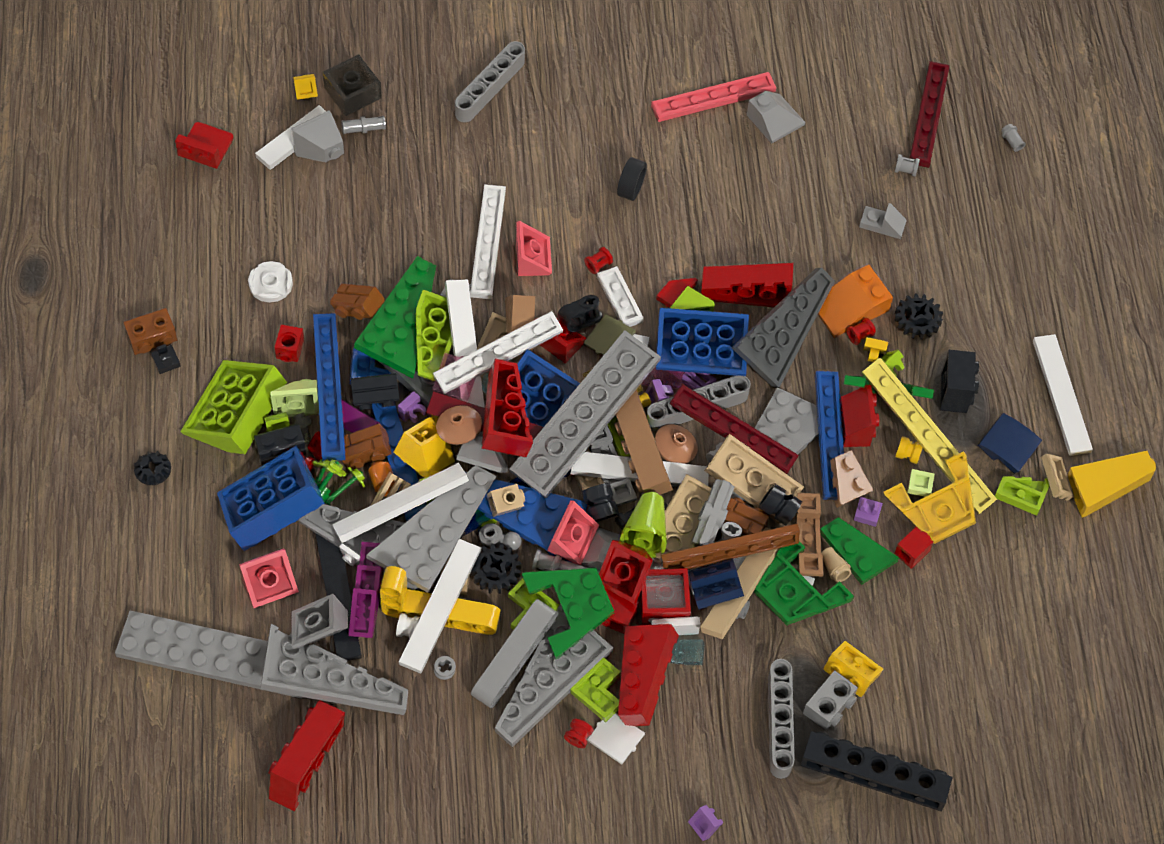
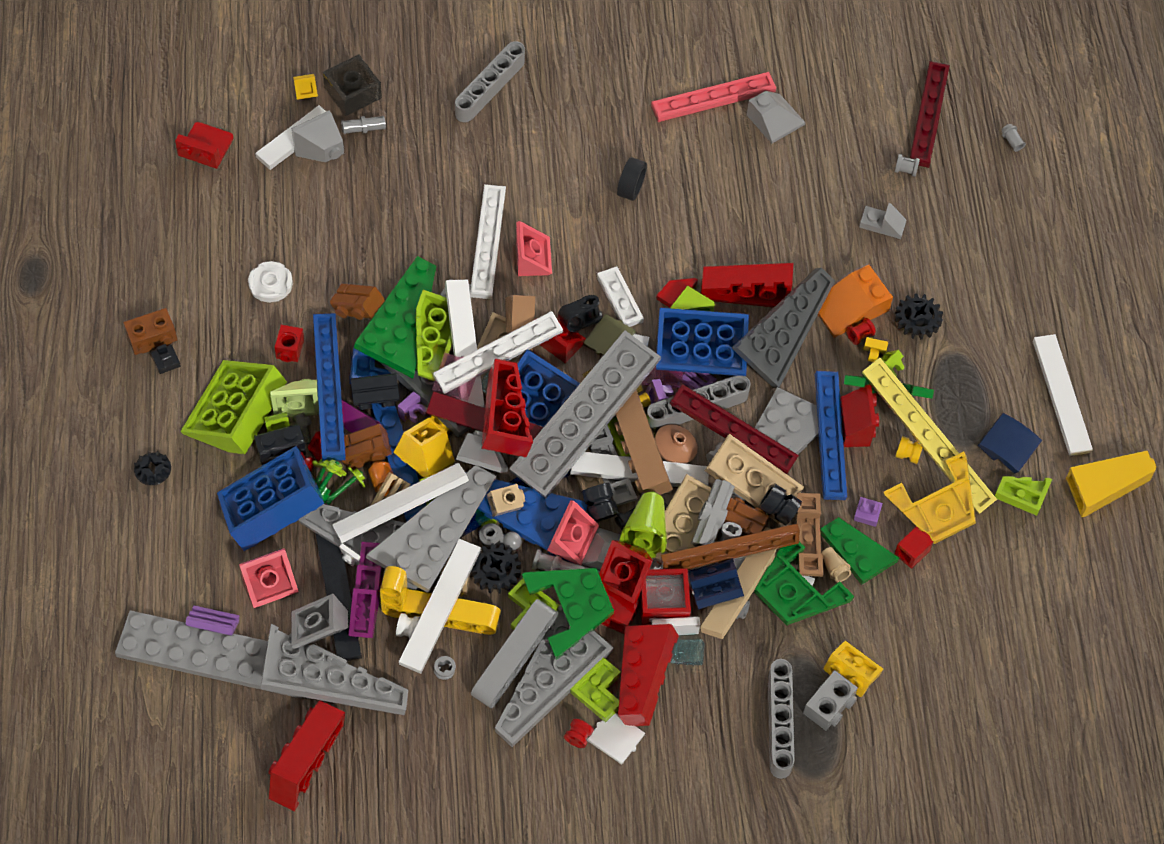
nougat dish [436,406,482,445] -> none
red bush [584,247,613,274] -> none
medium lavender tile [688,805,723,841] -> none
black brick [801,731,953,812] -> none
wing [831,450,873,508] -> none
yellowish green tile [907,469,935,497] -> none
black brick [940,349,979,413] -> none
tan tile [1041,454,1074,501] -> none
none -> medium lavender tile [186,606,239,636]

